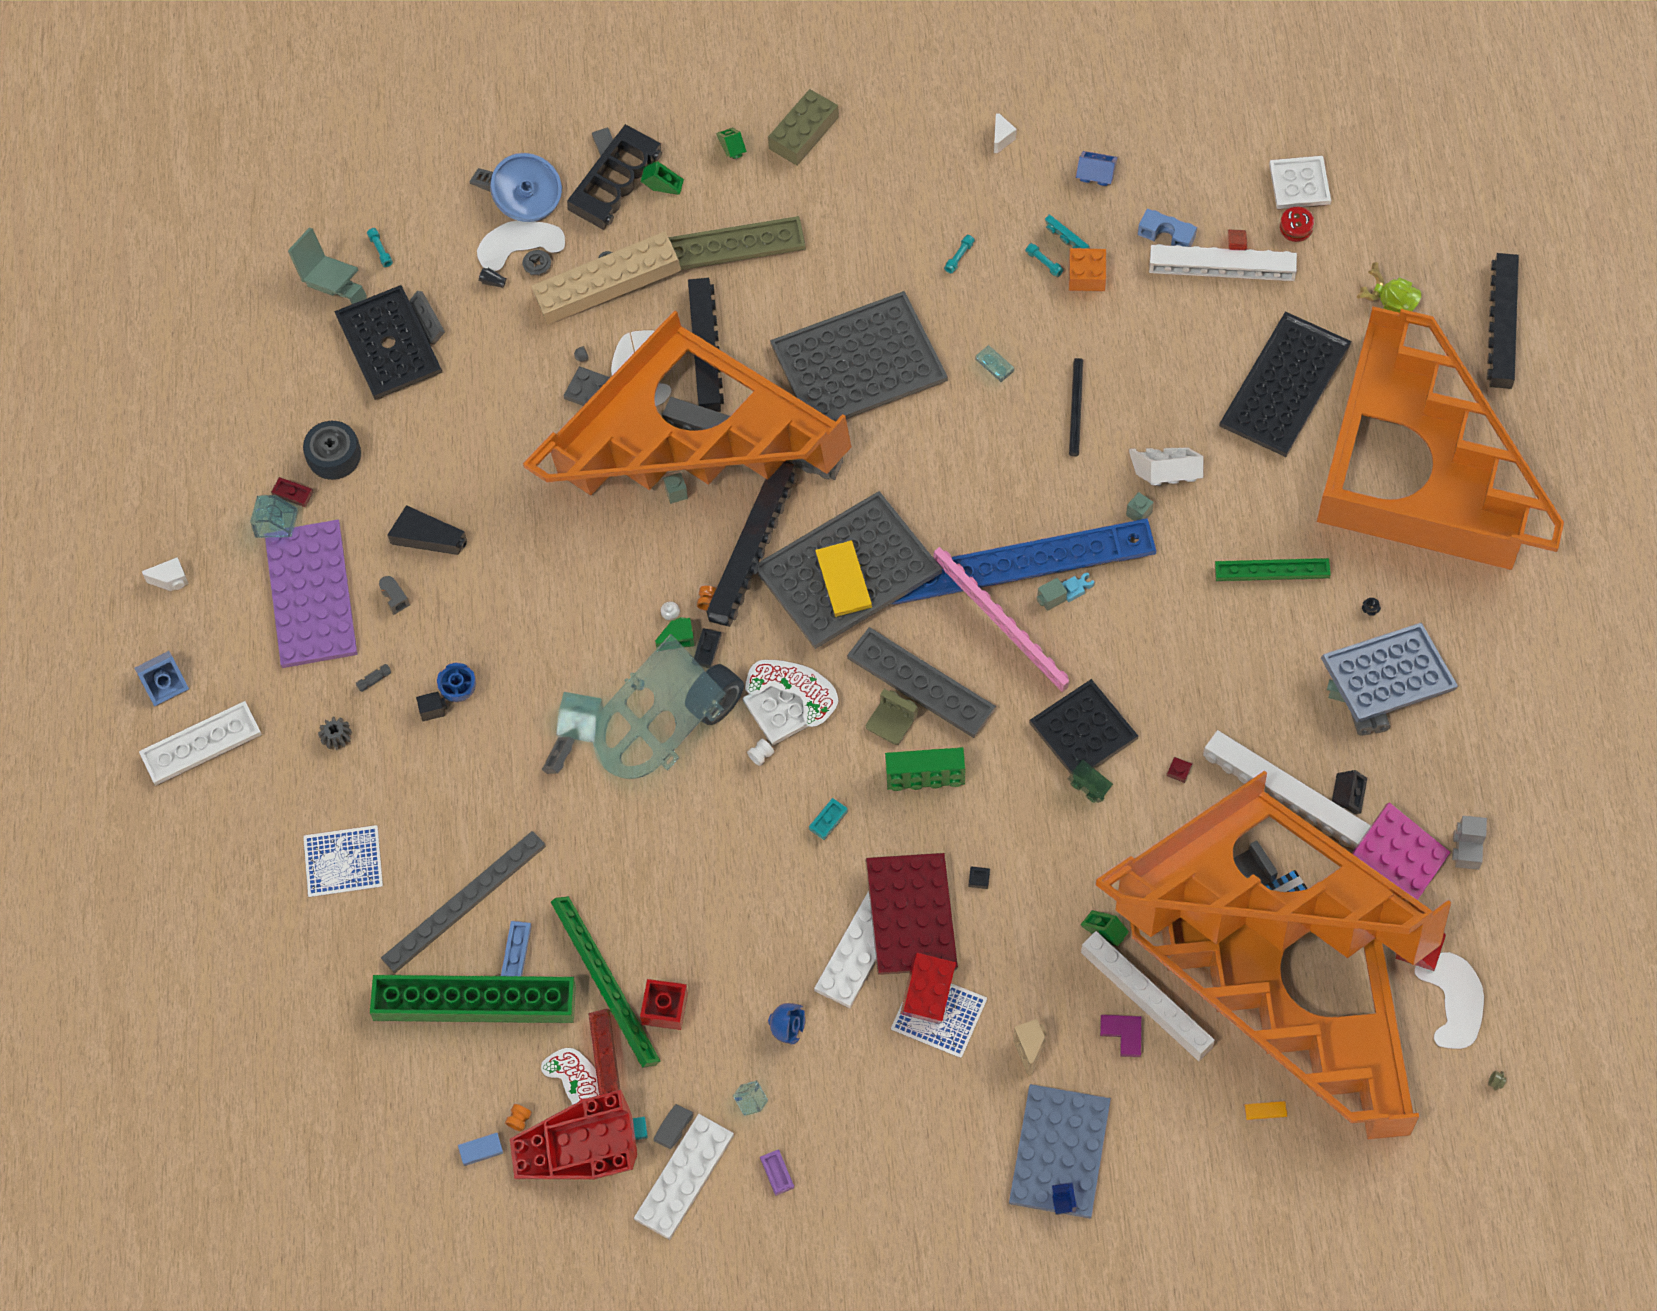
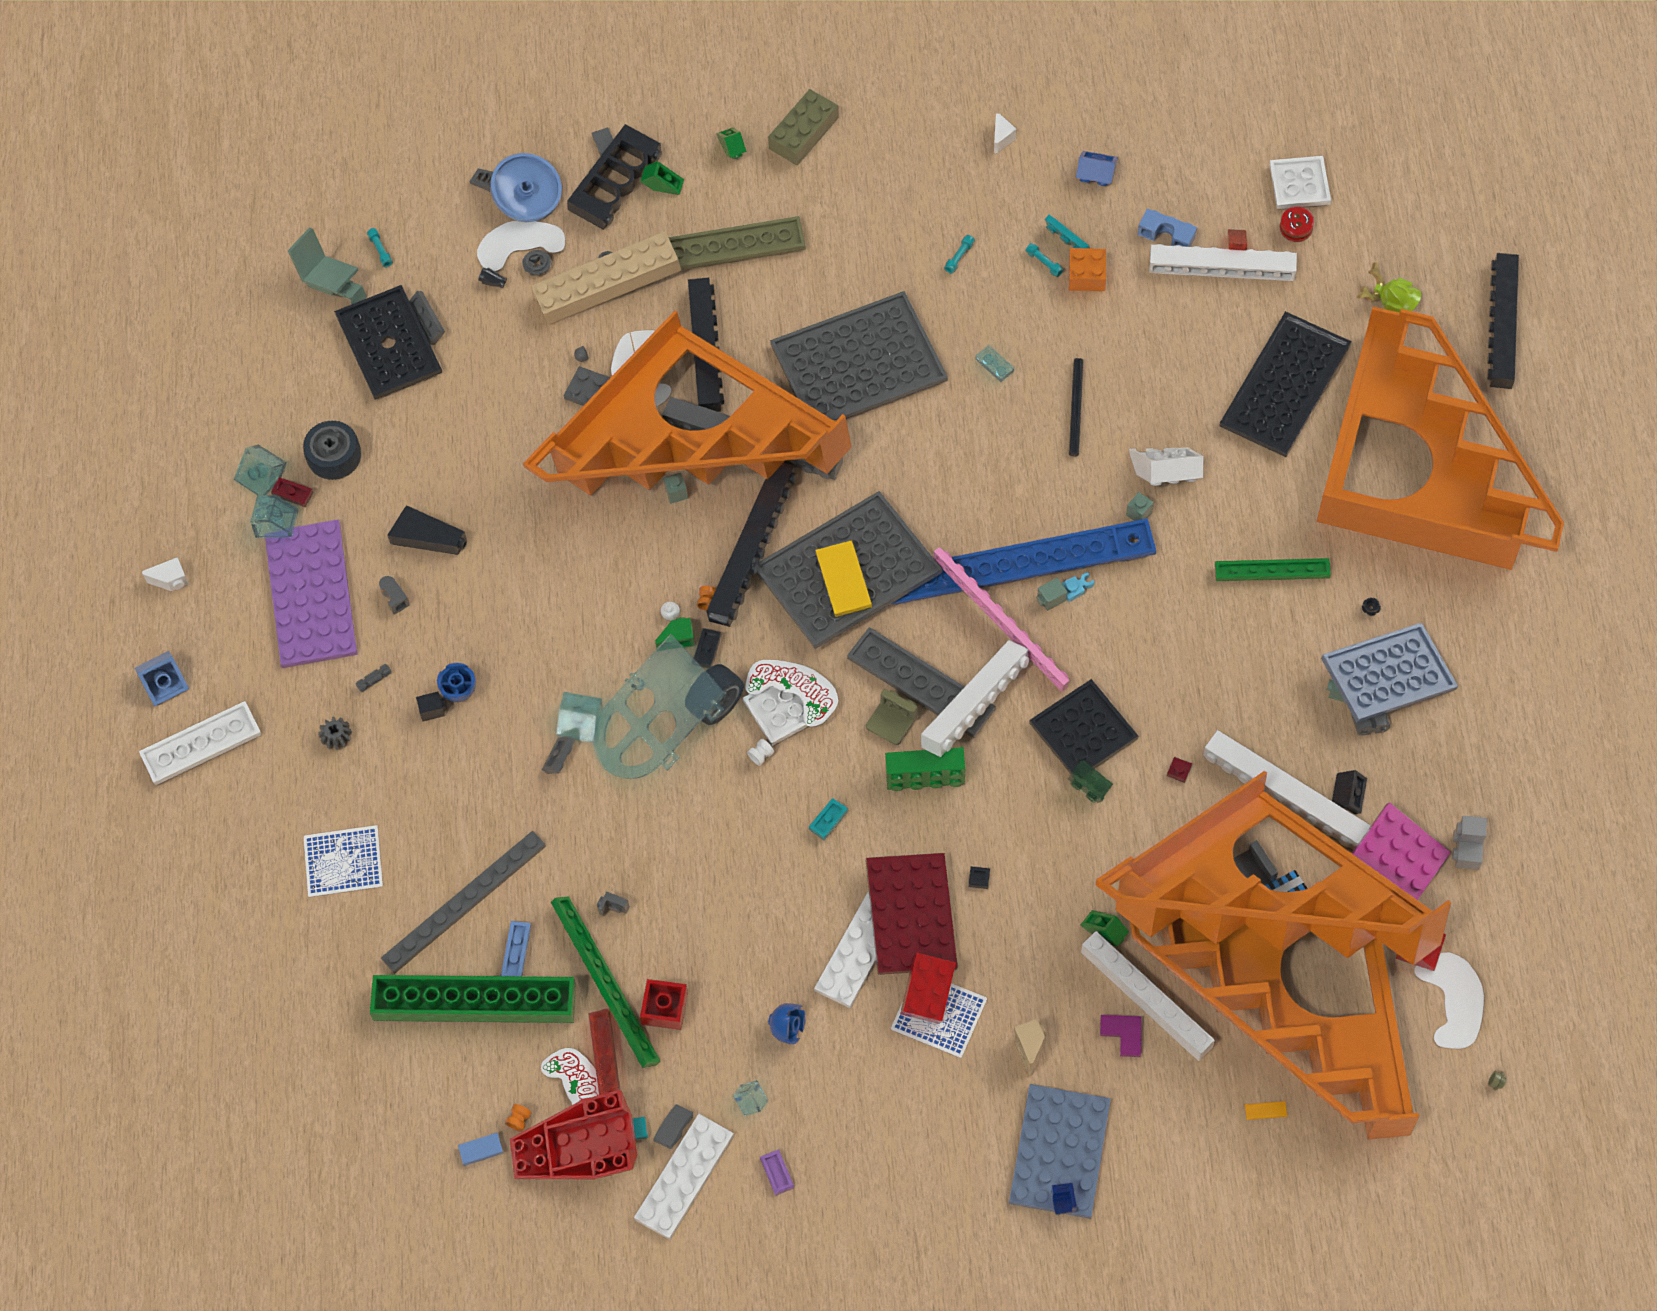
none -> clear light blue slope [234,444,287,498]
none -> dark grey bracket [597,891,630,916]
none -> white brick [921,640,1029,757]

